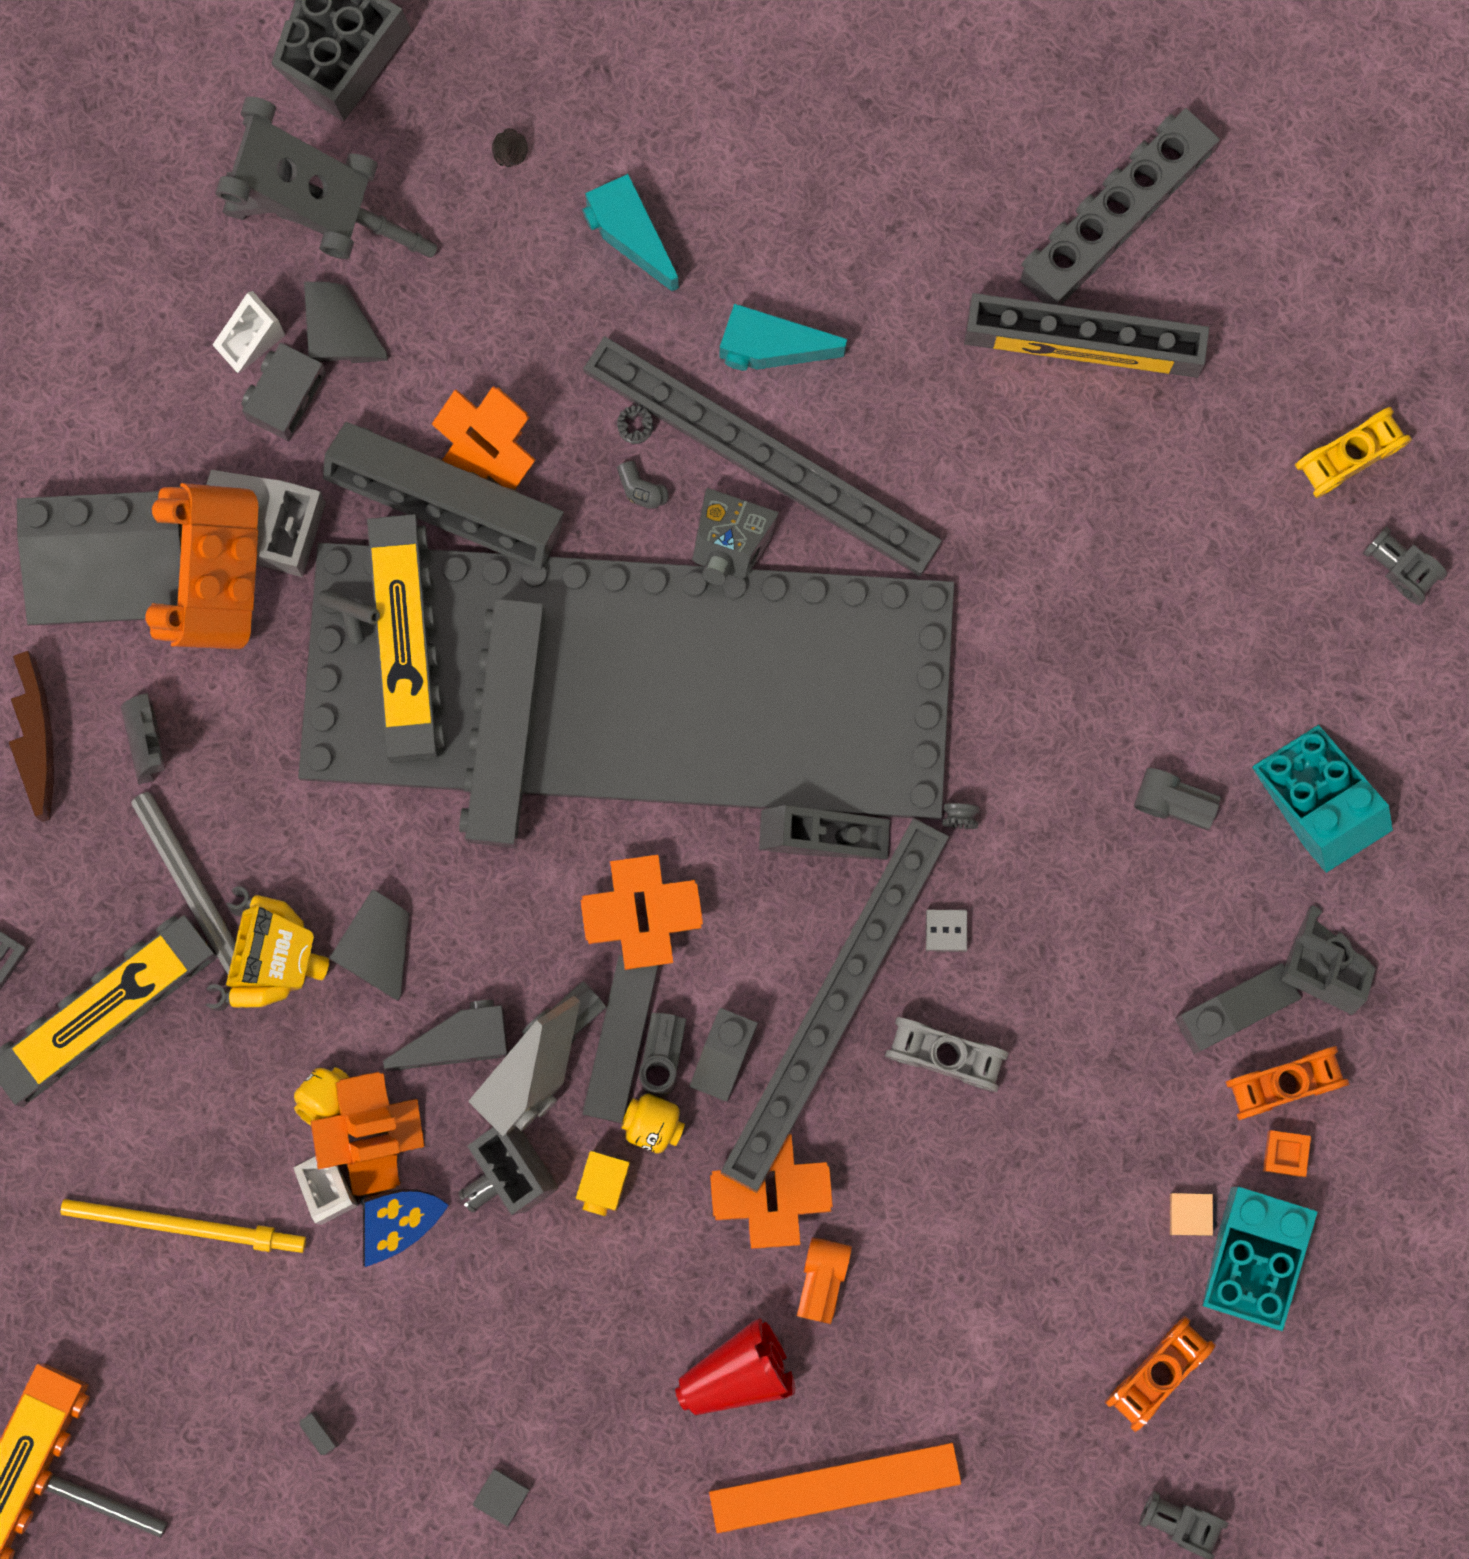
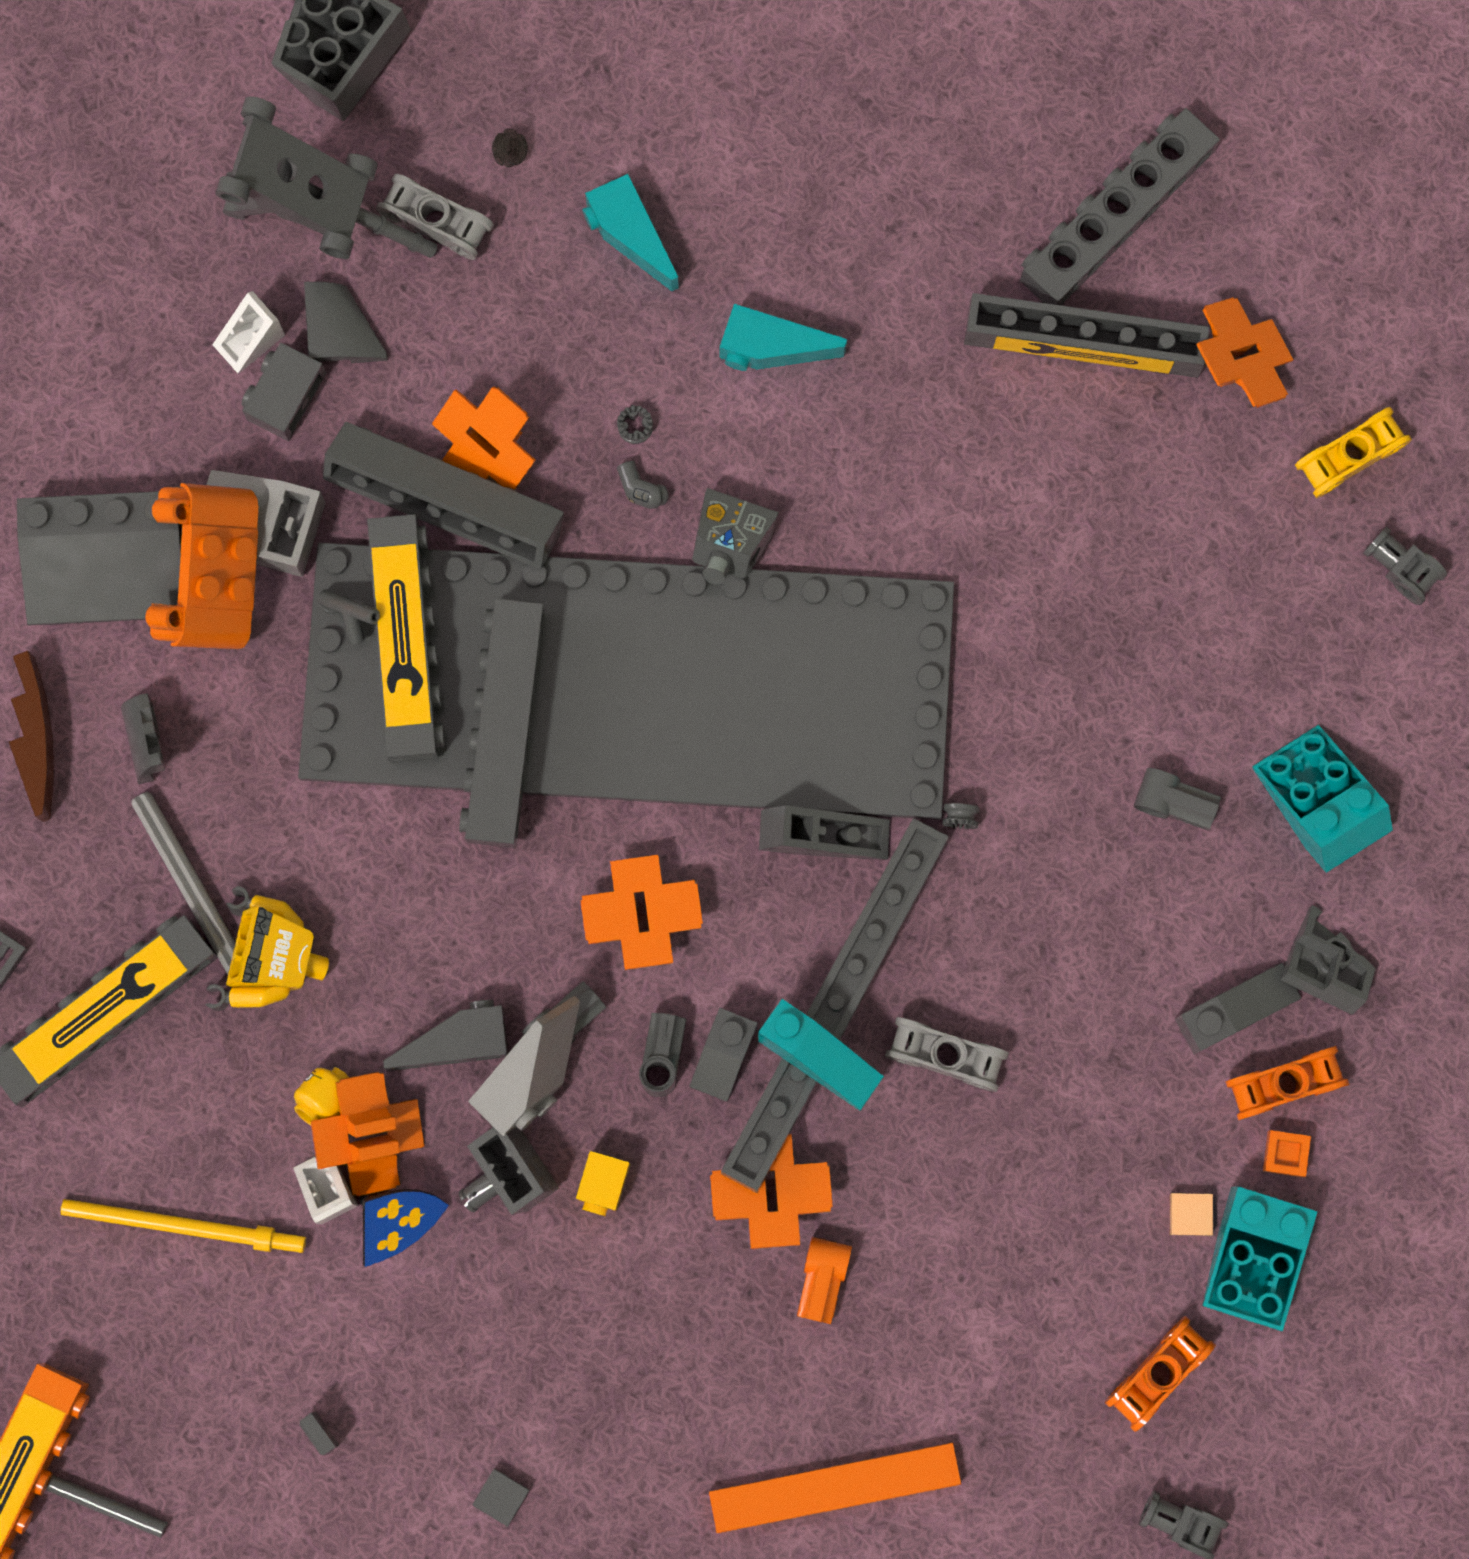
dark grey slope [329,889,410,1001] -> none
dark grey plate [583,336,942,576] -> none
dark grey tile [583,955,659,1124] -> none
yellow head [621,1094,685,1154] -> none
red cone [675,1318,796,1415] -> none
light grey tile [926,910,967,952] -> none
none -> light grey piece [376,174,494,260]
none -> teal slope [758,999,884,1111]
none -> orange piece [1196,297,1294,408]

